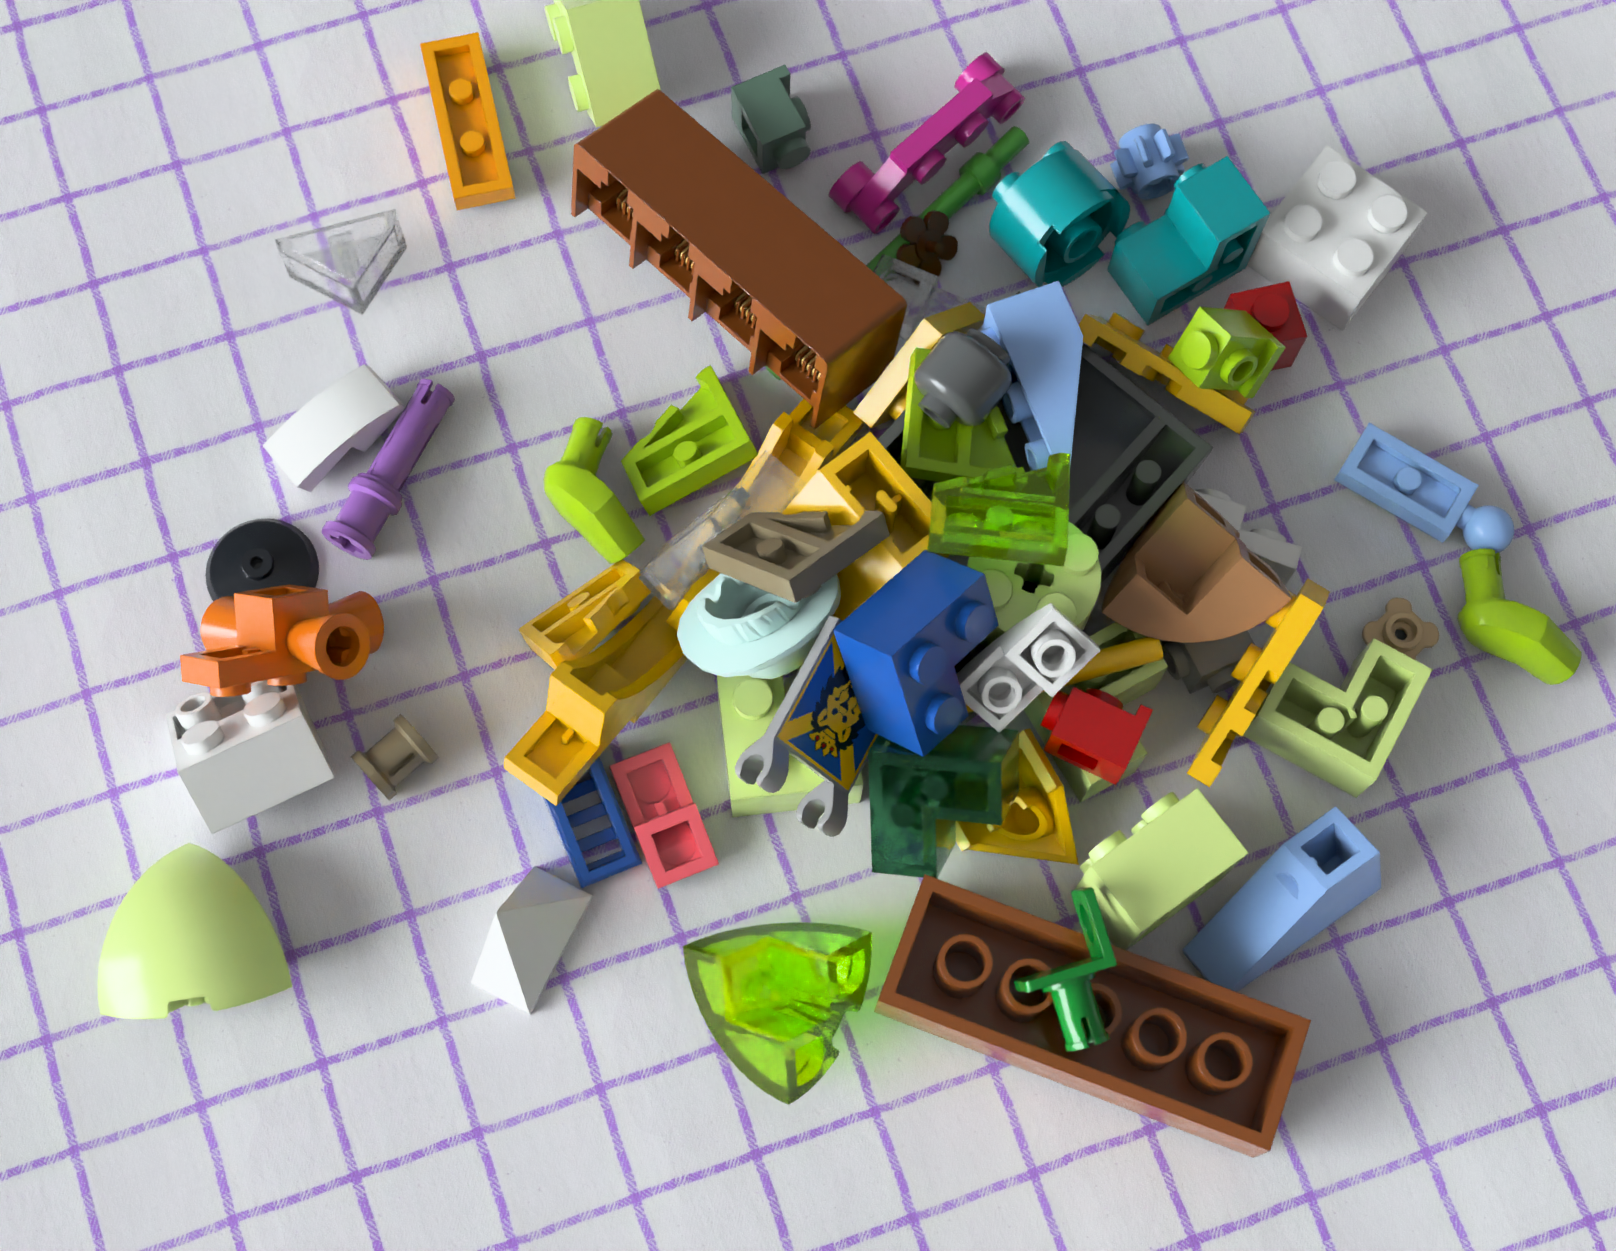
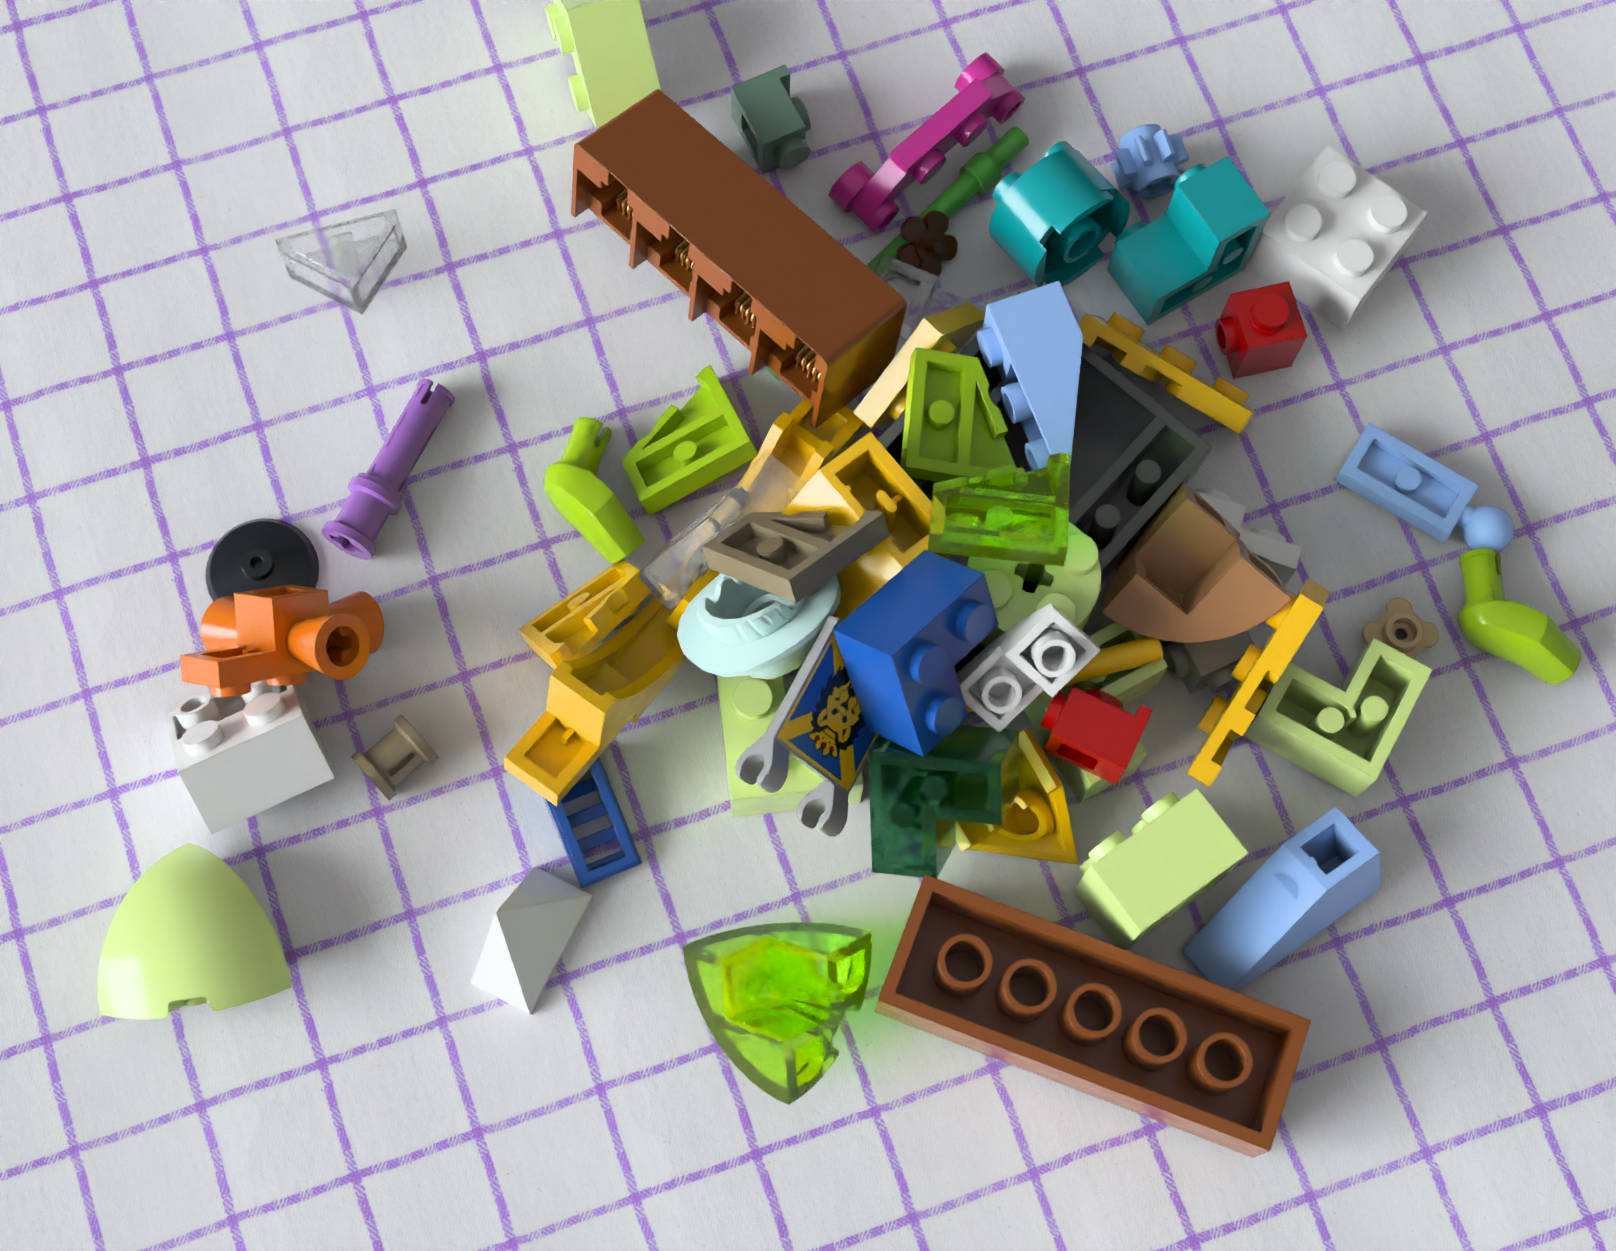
white slope [262,364,406,492] -> none
light orange plate [420,32,516,211] -> none
coral slope [609,742,719,889] -> none
dark grey head [914,328,1012,428] -> none
green bracket [1014,887,1117,1052] -> none
lime brick [1168,306,1286,398] -> none

